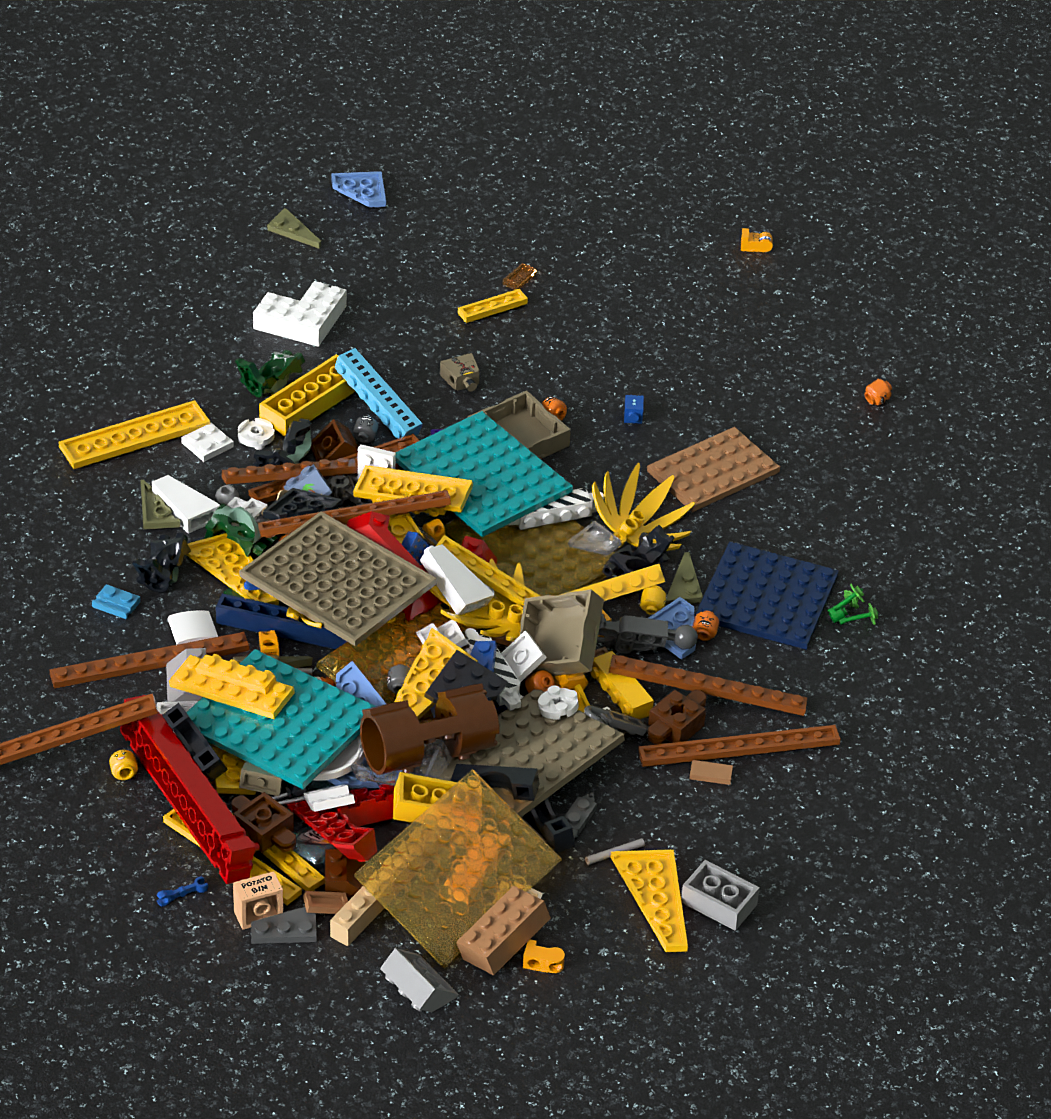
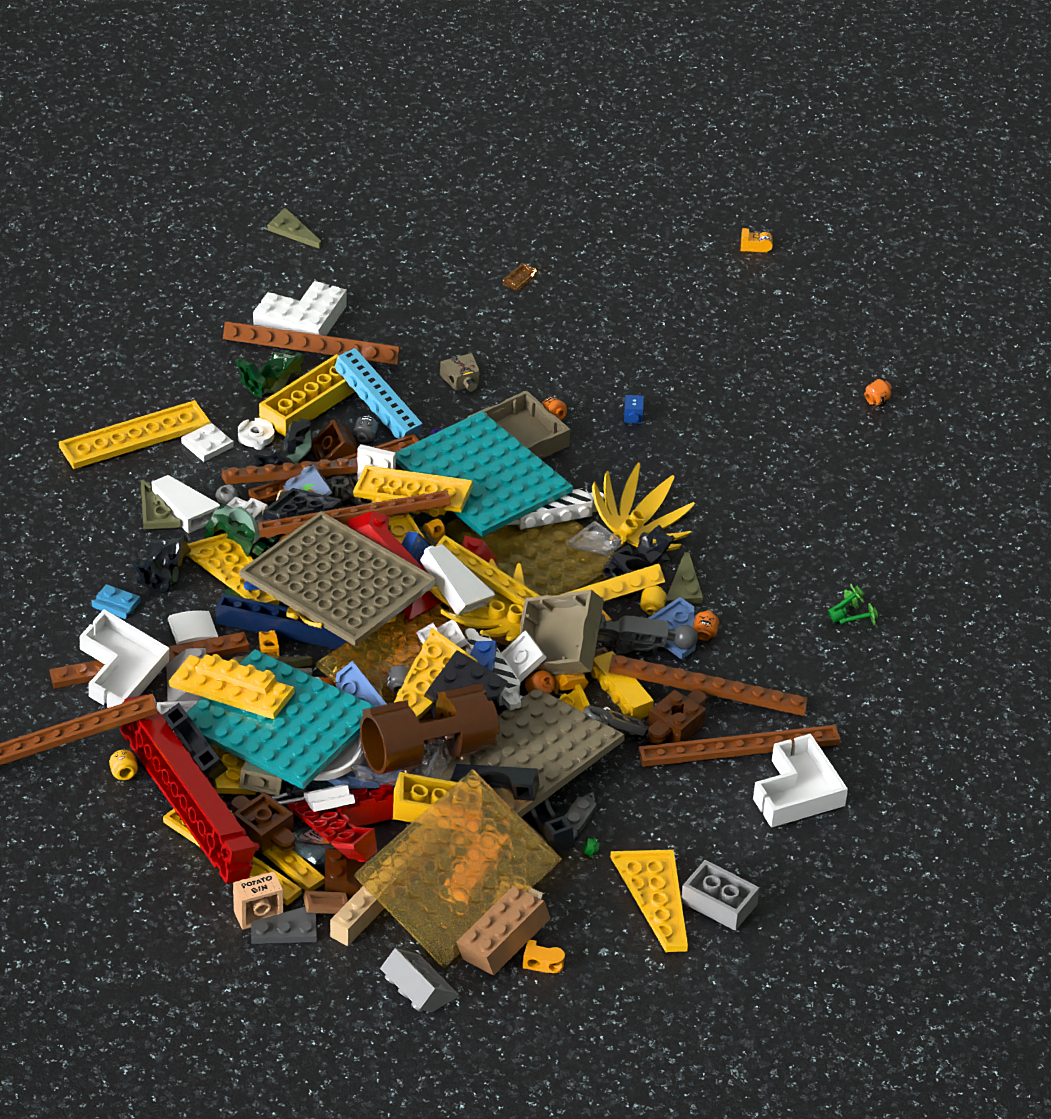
blue piece [157,876,208,907] -> none
medium blue plate [331,171,386,208] -> none
yellow plate [458,289,528,323] -> none
white plate [538,685,579,720] -> none
light grey piece [585,838,645,865] -> none
medium nougat plate [647,427,780,512] -> none
medium nougat tile [690,760,733,785] -> none
dark blue plate [695,541,839,650] -> none
none -> white piece [80,609,169,708]
none -> dark orange plate [223,321,400,364]
none -> green plate [583,837,599,857]
none -> white piece [753,734,848,828]

